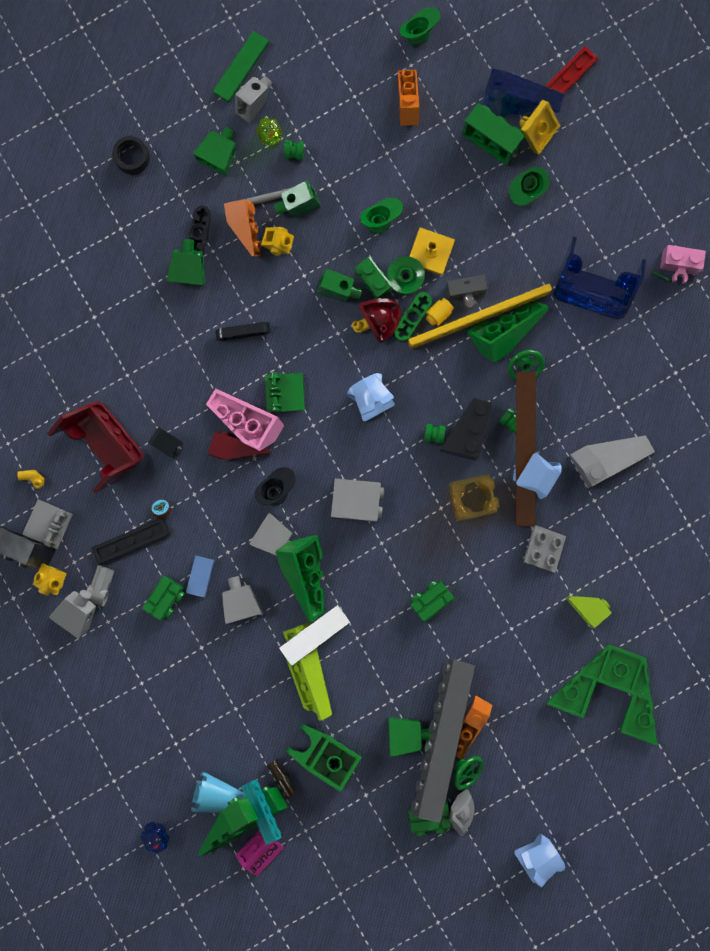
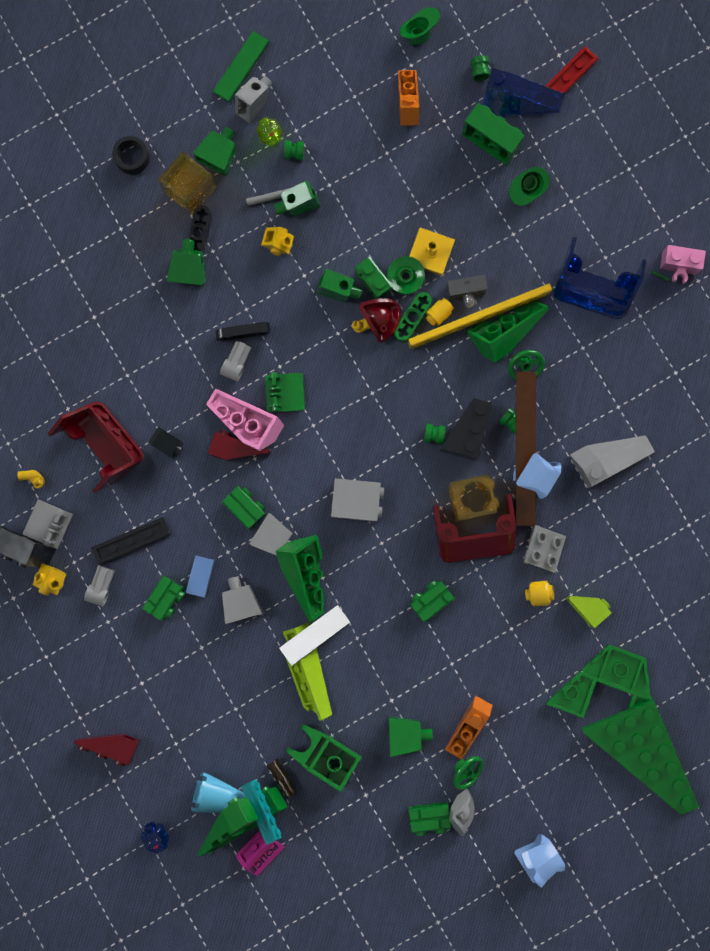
light grey torso [49,590,96,639] -> none
tile [151,499,171,519] -> none
orange slope [224,199,262,258] -> none
black piece [255,467,295,506] -> none
light blue piece [347,373,395,421] -> none
green piece [360,198,403,233] -> none
dark grey brick [411,659,475,823] -> none
yellow tile [520,100,560,155] -> none
none -> dark red slope [74,733,141,766]
none -> clear yellow brick [158,151,216,215]
none -> light grey piece [220,341,251,382]
none -> green brick [222,486,266,530]
none -> dark red windscreen [432,494,516,563]
none -> green wheel [470,55,491,81]
none -> yellow head [525,581,554,607]
none -> green wing [581,699,699,815]

